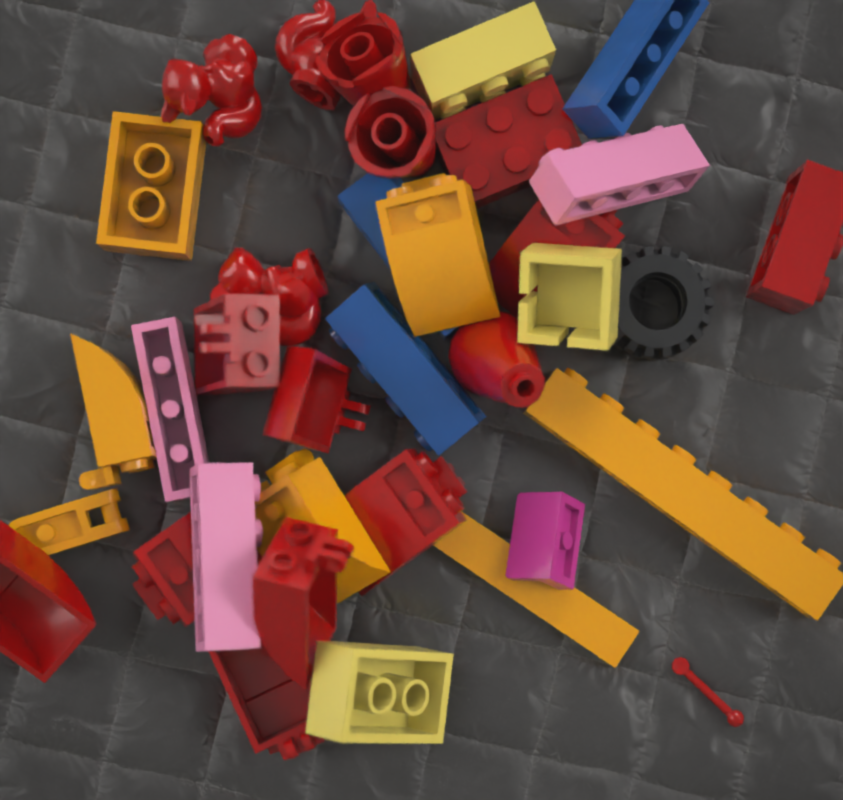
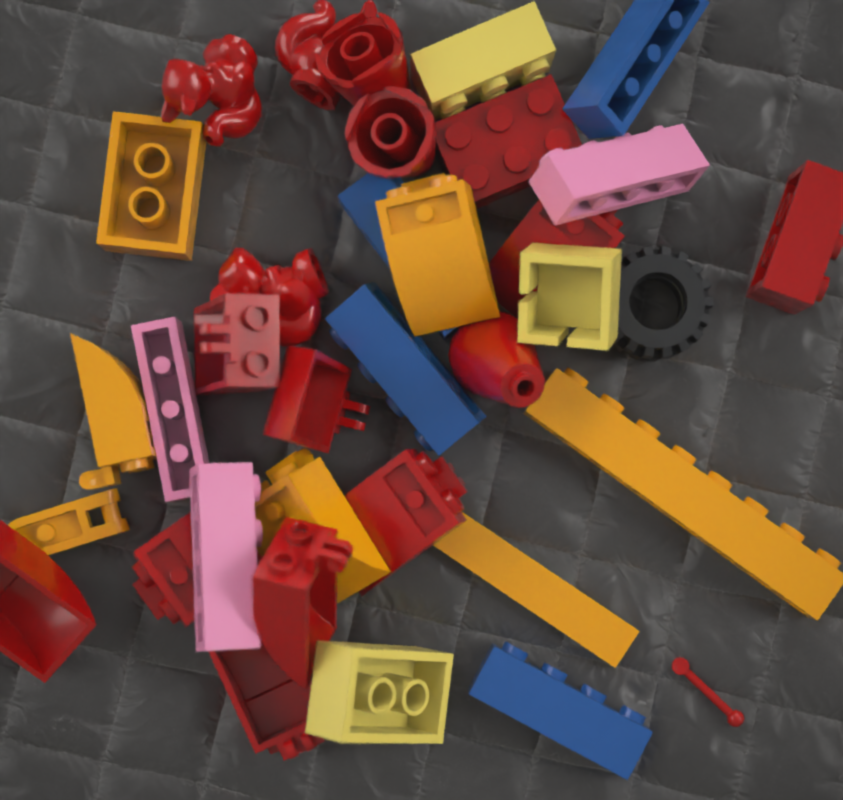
dark pink panel [506,492,585,590] -> none
none -> blue brick [467,641,653,780]

